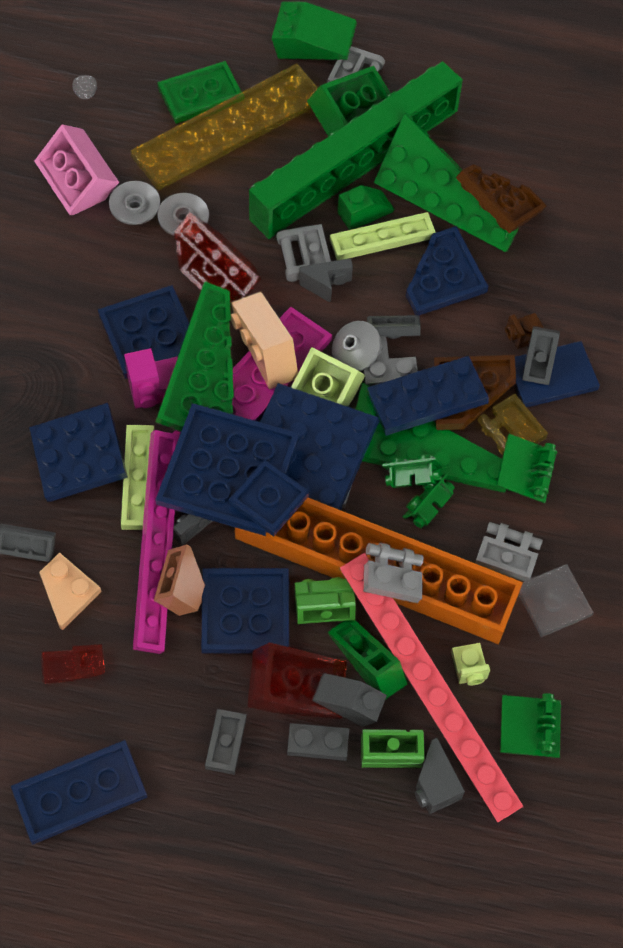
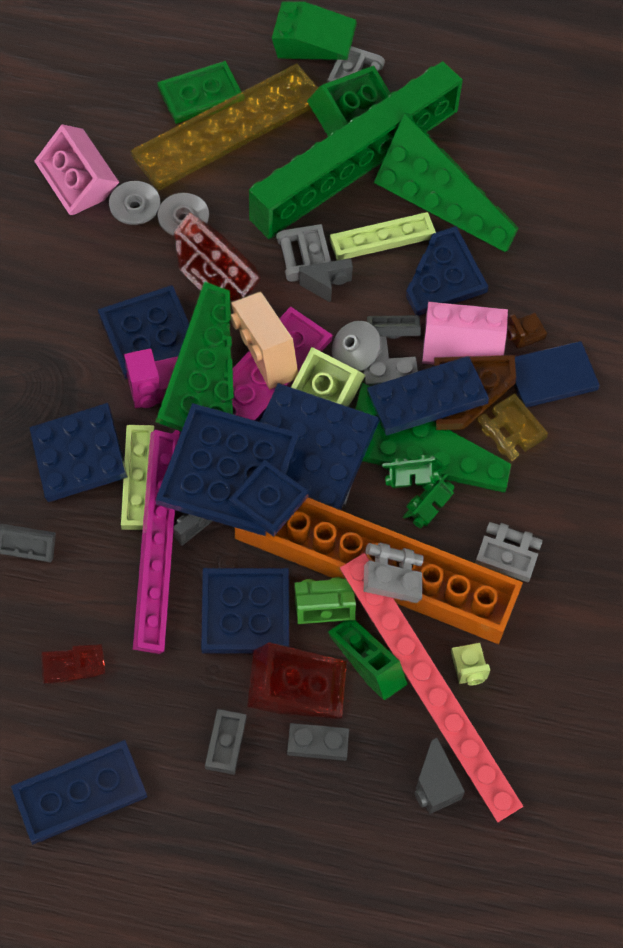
light nougat wing [39,553,101,630] -> none
clear plate [72,75,97,99] -> none
nougat slope [154,544,205,616] -> none
dark grey slope [312,673,387,727] -> none
green slope [338,185,394,230] -> none
bright green brick [361,729,424,768] -> none
reddish brown plate [456,164,547,234] -> none
green hinge [496,434,557,503] -> none
green hinge [500,693,561,758] -> none
clear plate [519,564,594,637] -> none
dark grey slope [522,326,560,385] -> none
none -> bright pink slope [422,302,508,365]

